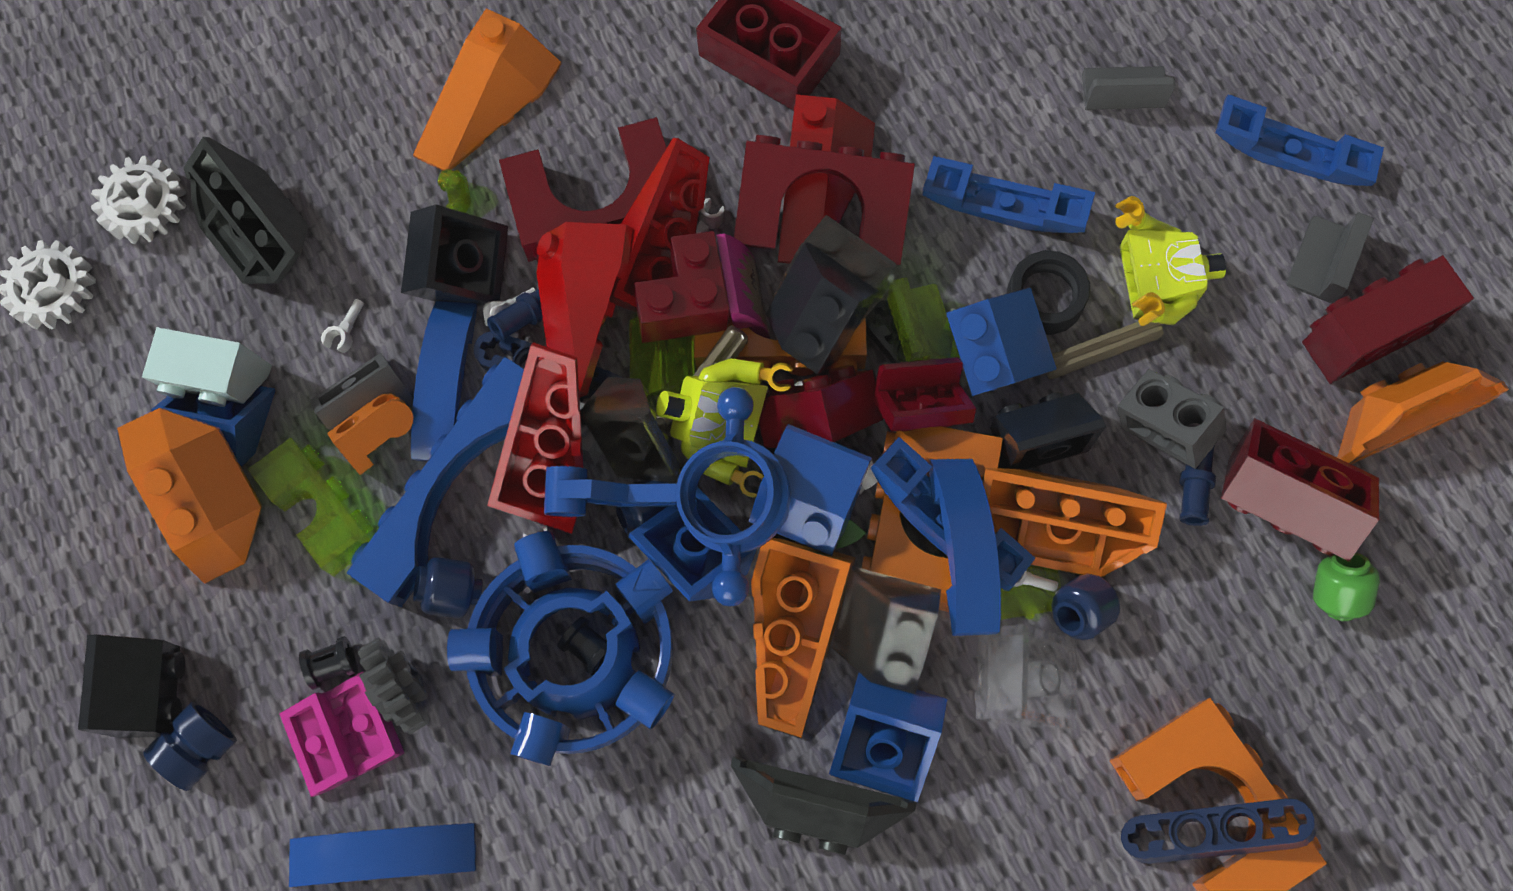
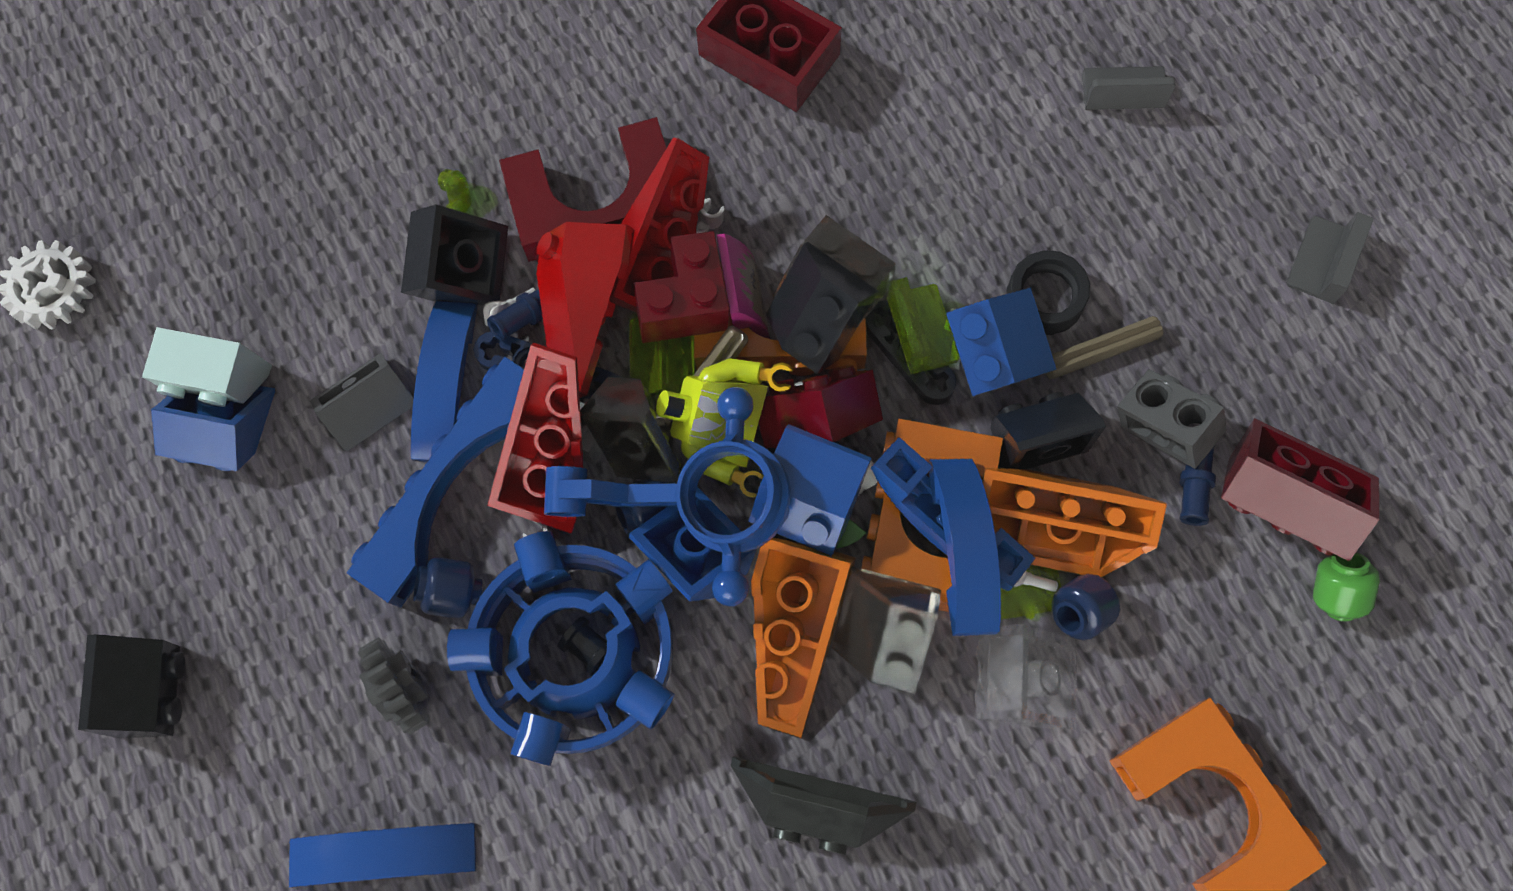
white gear [91,156,186,244] -> none
orange wedge [117,408,263,584] -> none
dark blue wheel [143,702,237,791] -> none
pearl dark grey wedge [183,136,309,284] -> none
clear neon green arch [247,437,374,577] -> none
dark pink slope [279,672,404,797] -> none
black bush [299,636,358,690] -> none
white hand [321,299,364,353] -> none
orange leg [327,393,413,475] -> none
orange wedge [413,8,562,173] -> none
dark red arch [734,135,915,267] -> none
red wedge [778,94,875,264] -> none
blue slope [829,672,948,803] -> none
dark red bracket [873,357,976,432] -> none
blue slope [922,156,1095,233] -> none
neon yellow torso [1115,196,1226,326] -> none
dark blue beam [1121,798,1317,864] -> none
blue slope [1215,94,1384,186] -> none
dark red brick [1302,255,1474,384] -> none
orange wedge [1337,361,1509,464] -> none

